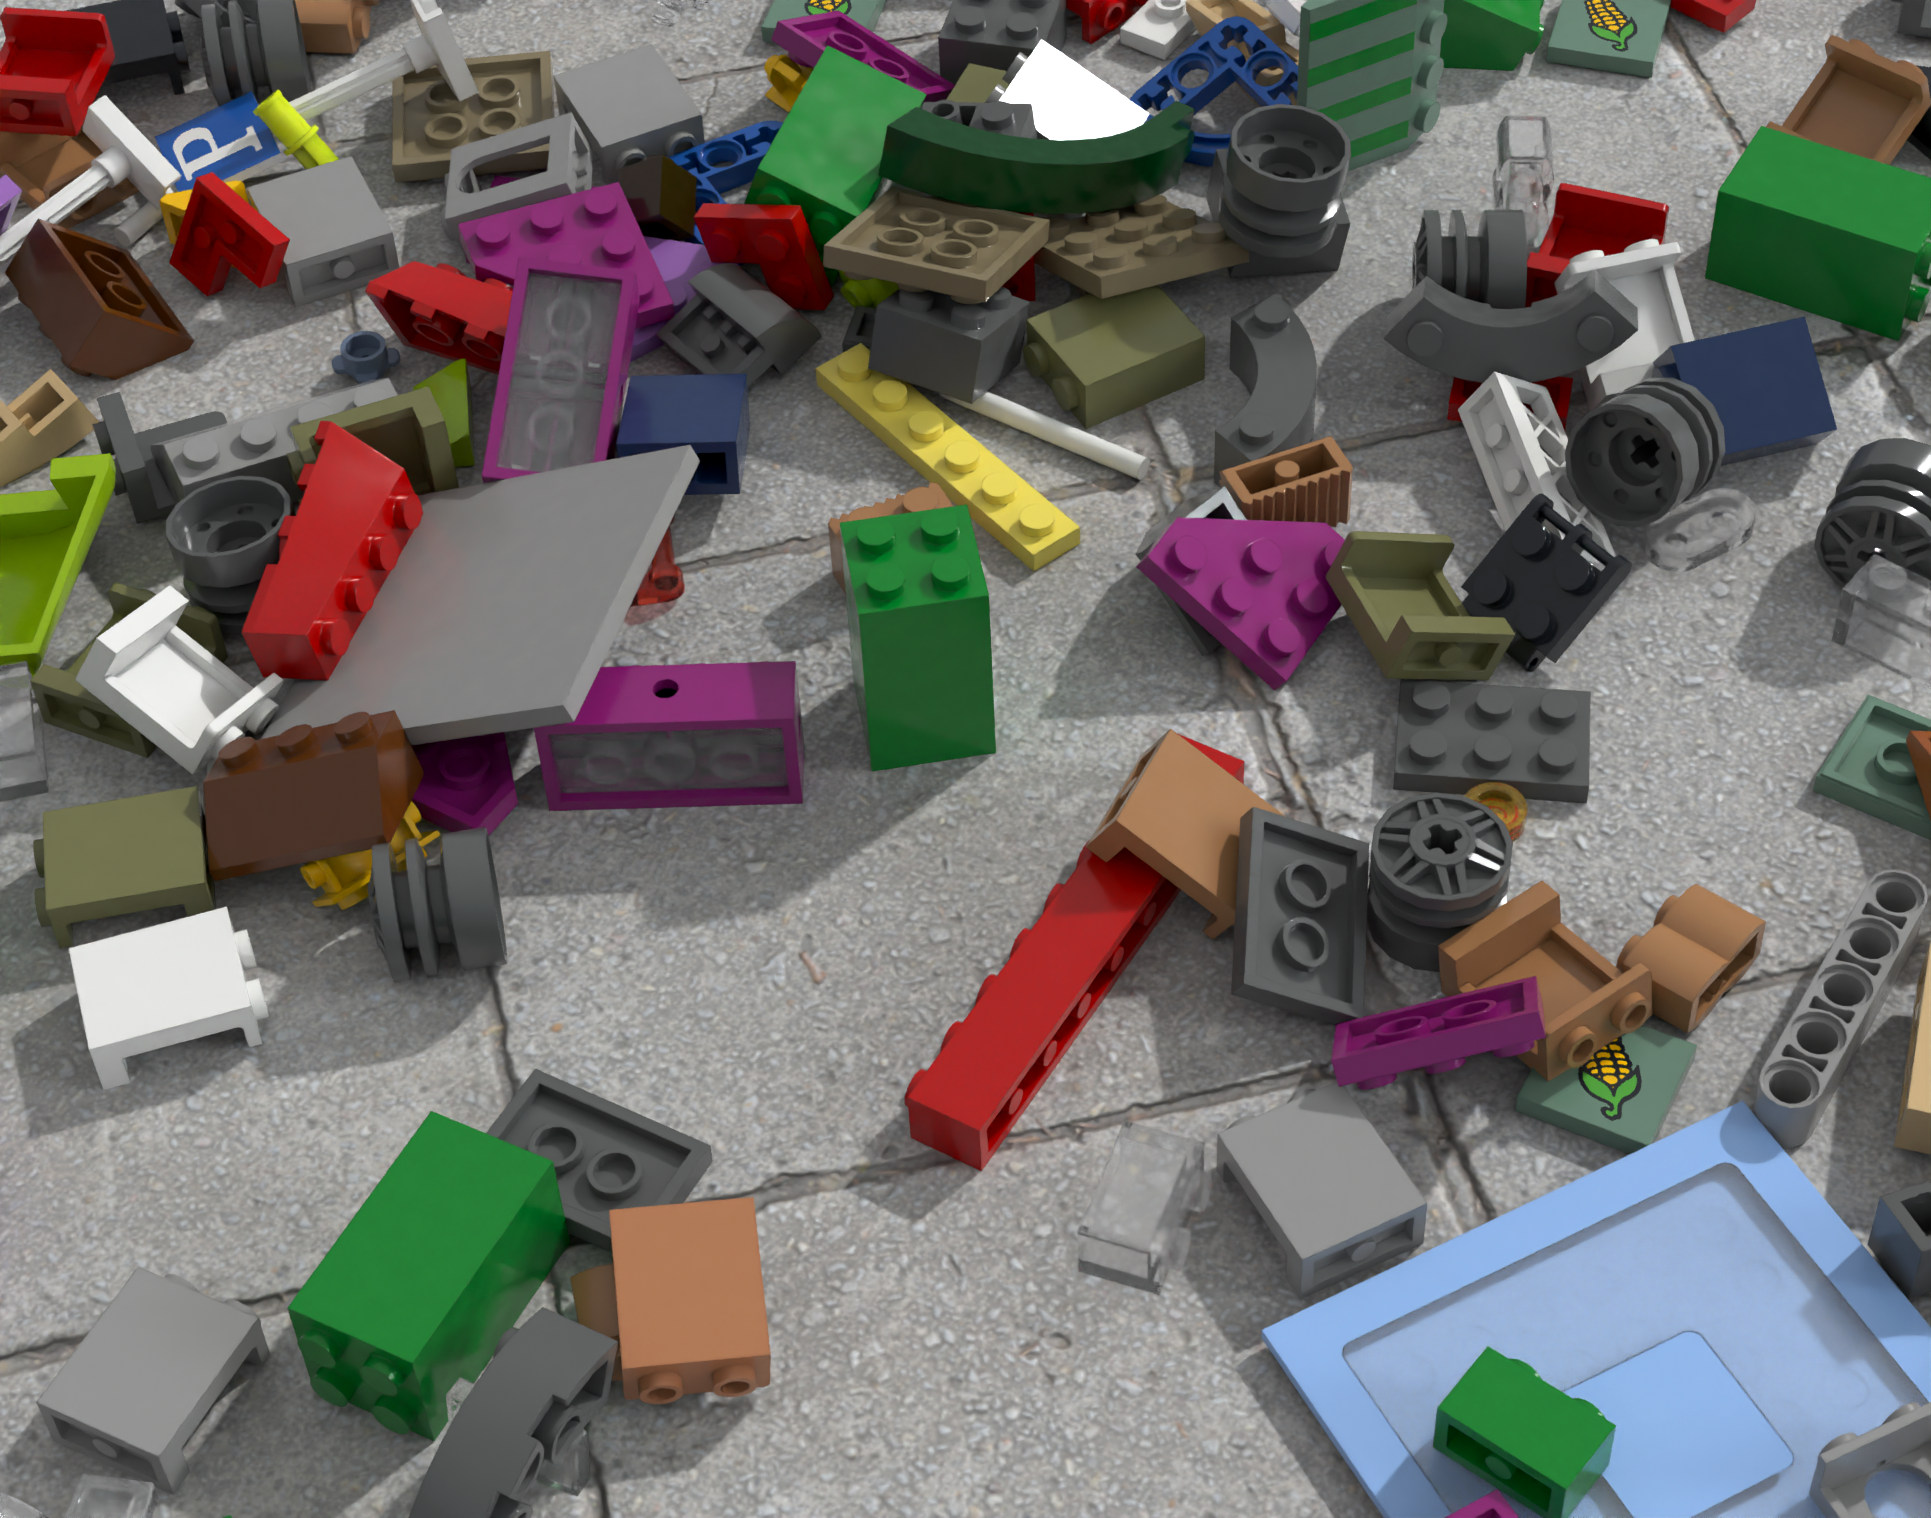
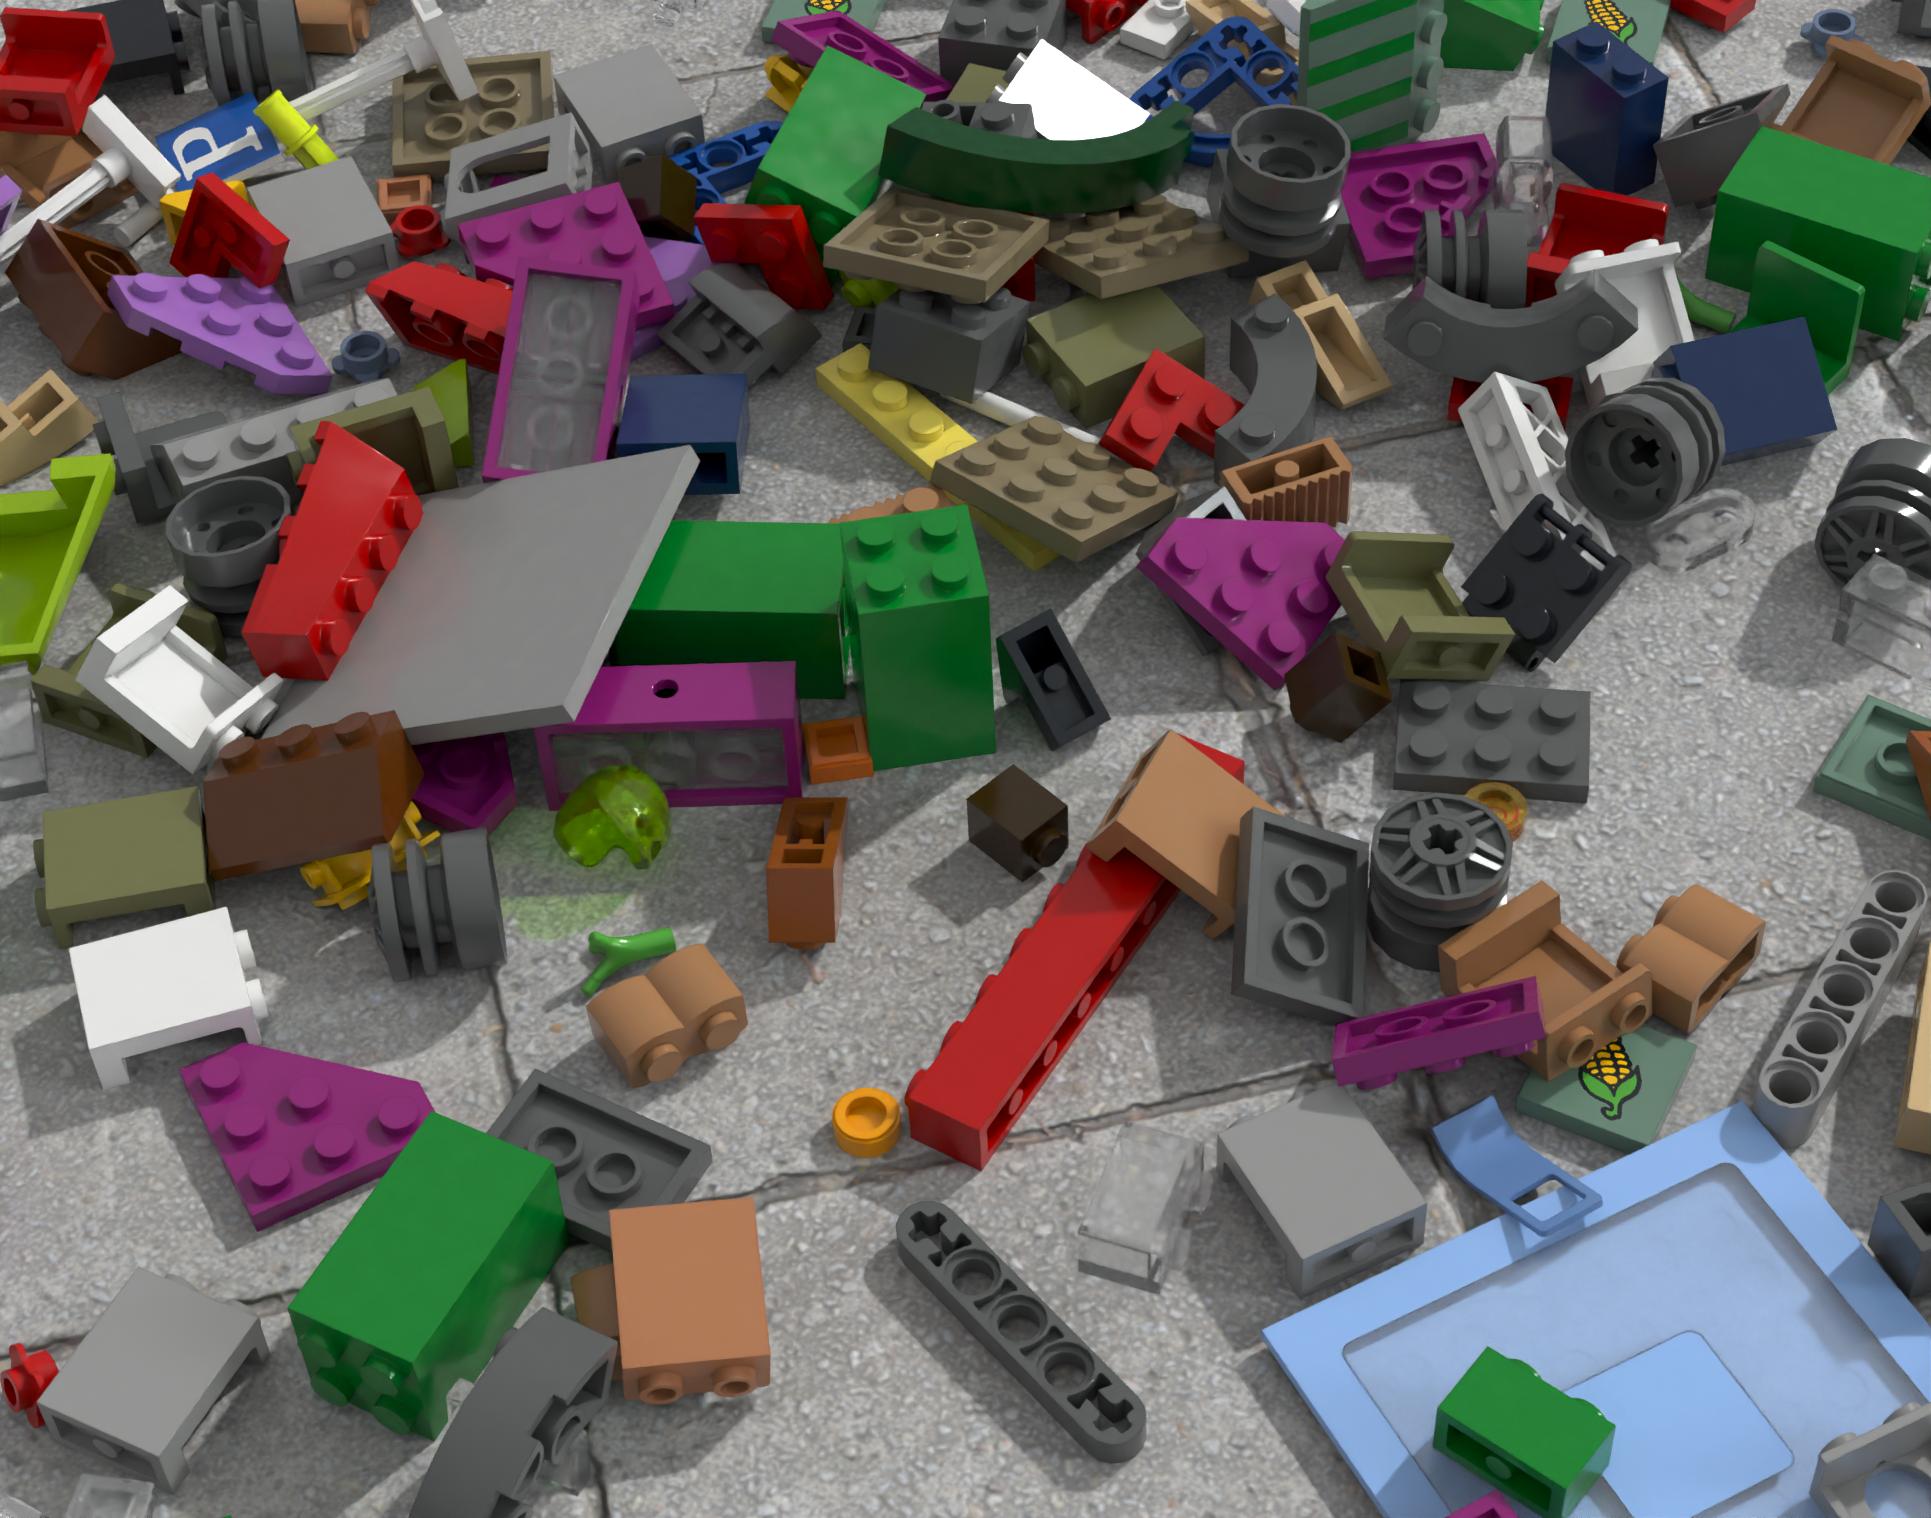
none -> red plate [0,1343,59,1429]
none -> medium lavender plate [107,273,333,394]
none -> magenta plate [179,1042,436,1232]
none -> nougat tile [376,174,434,226]
none -> red plate [390,205,451,257]
none -> clear neon green helmet [553,765,672,870]
none -> bright green bar [581,927,676,996]
none -> medium nougat brick [586,943,748,1088]
none -> green brick [609,520,851,700]
none -> dark orange slope [766,797,848,950]
none -> orange tile [802,716,874,785]
none -> light orange tile [832,1088,902,1158]
none -> dark grey beam [896,1201,1147,1464]
none -> dark tan plate [930,416,1179,563]
none -> dark brown brick [966,764,1069,883]
none -> black slope [995,609,1111,751]
none -> red plate [1098,348,1245,472]
none -> tan slope [1248,260,1393,410]
none -> dark brown brick [1284,632,1393,743]
none -> magenta plate [1341,133,1500,279]
none -> medium blue piece [1429,1095,1603,1237]
none -> dark blue brick [1542,21,1669,196]
none -> dark grey slope [1653,84,1791,209]
none -> bright green bar [1676,275,1736,334]
none -> green bracket [1729,241,1865,395]
none -> sand blue plate [1800,9,1864,58]

